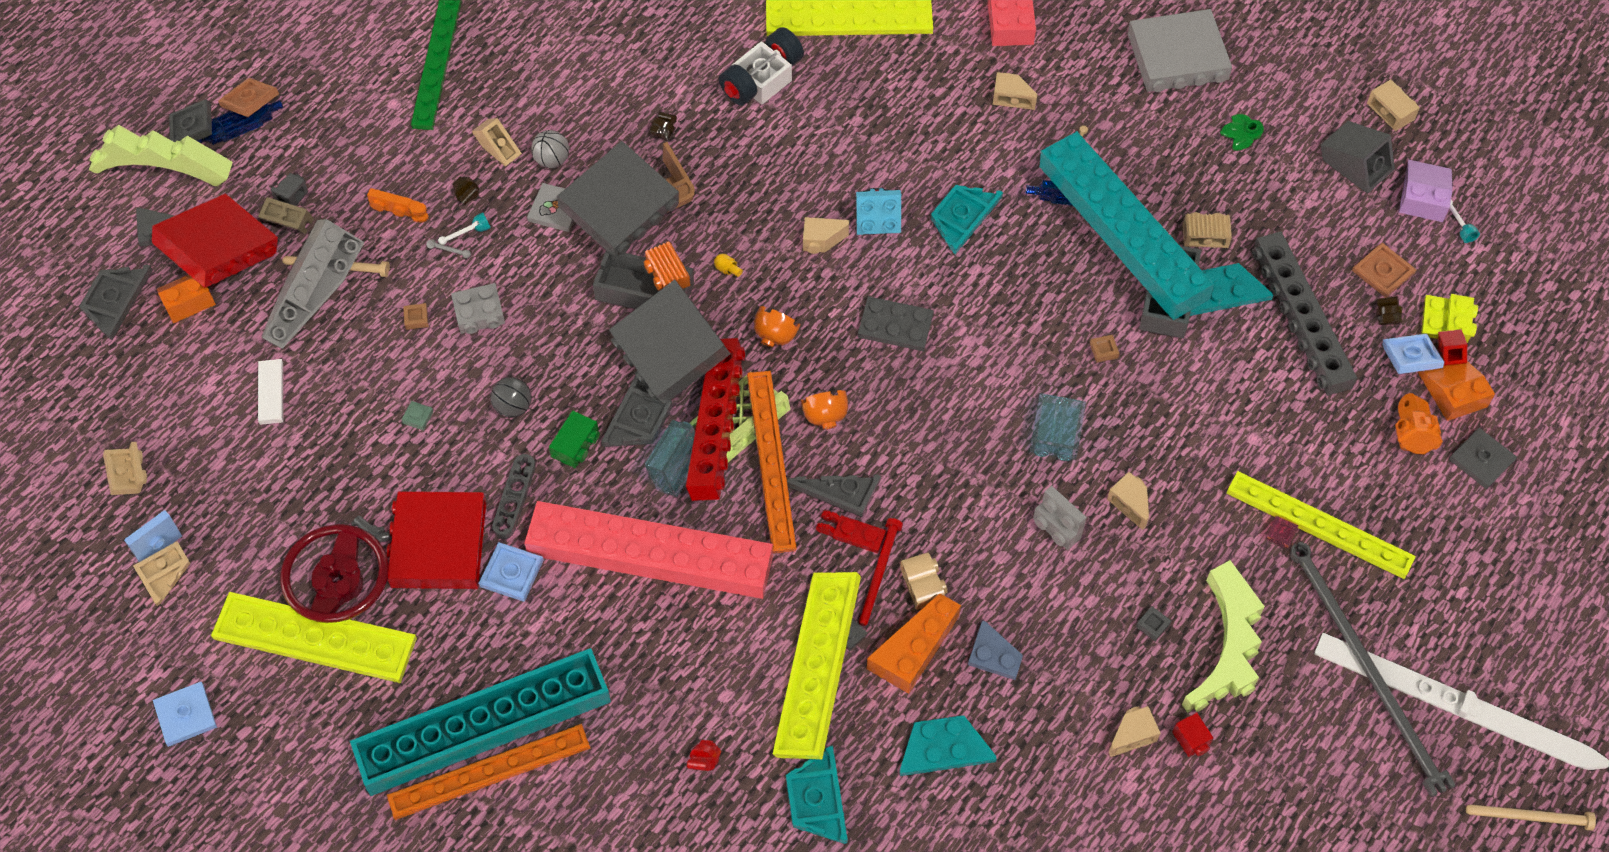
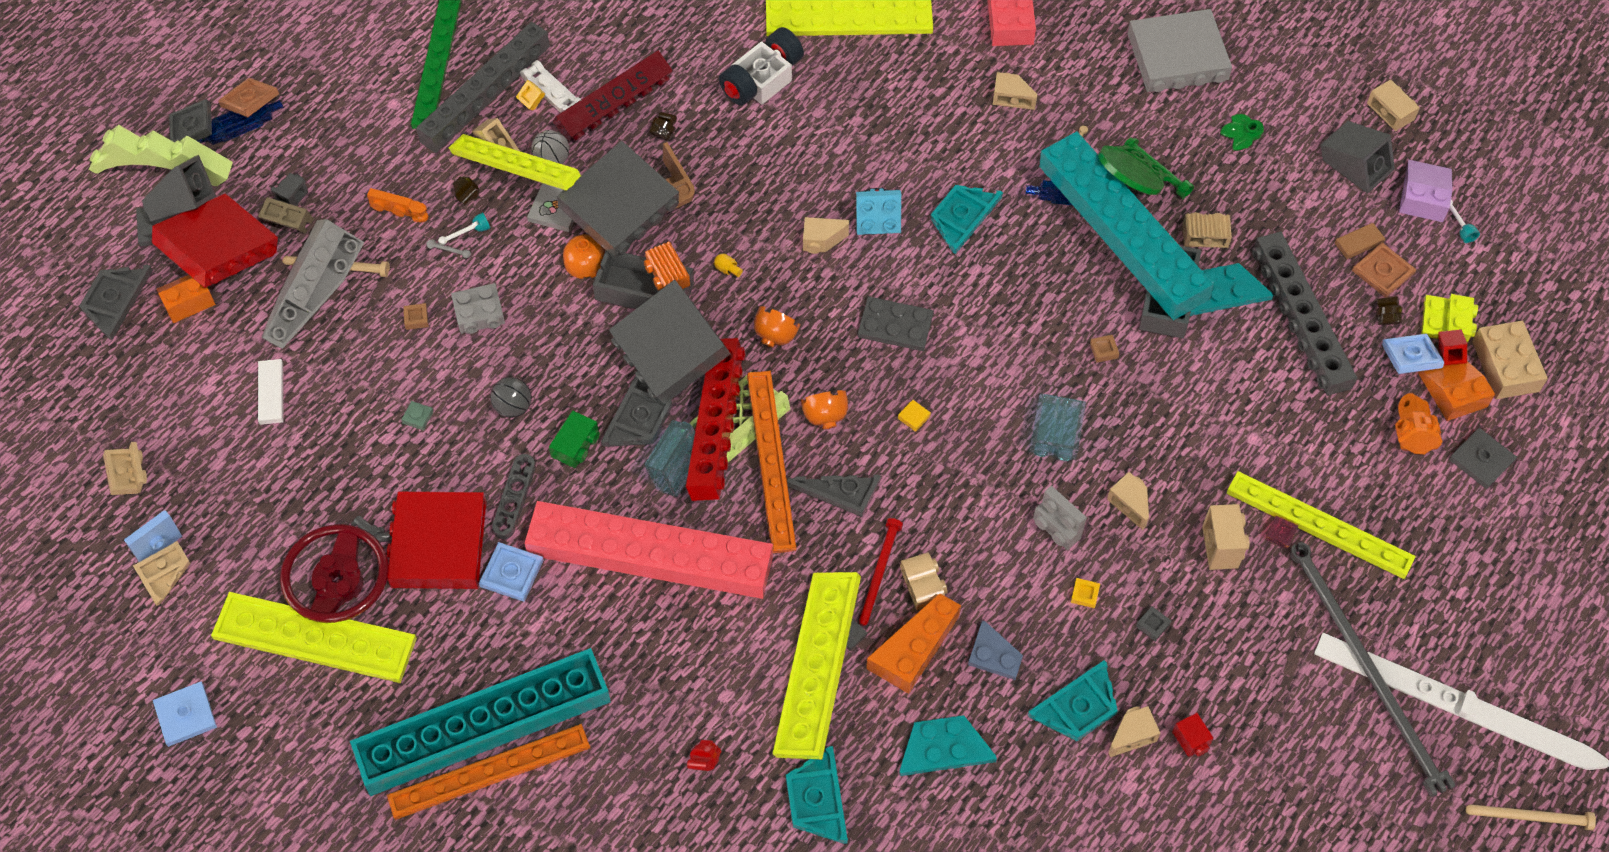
red hinge [816,510,886,554] -> none
yellowish green arch [1182,560,1265,713] -> none
none -> dark grey slope [142,155,216,221]
none -> dark grey brick [416,22,550,153]
none -> neon yellow plate [449,134,581,191]
none -> yellow tile [516,80,546,110]
none -> white plate [520,60,581,113]
none -> dark red brick [553,50,673,142]
none -> orange cylinder [563,234,606,279]
none -> yellow tile [898,400,931,432]
none -> teal wing [1028,660,1118,741]
none -> yellow tile [1071,578,1100,608]
none -> green piece [1098,137,1194,199]
none -> tan brick [1202,504,1250,570]
none -> medium nougat tile [1335,223,1385,259]
none -> tan brick [1472,321,1548,399]

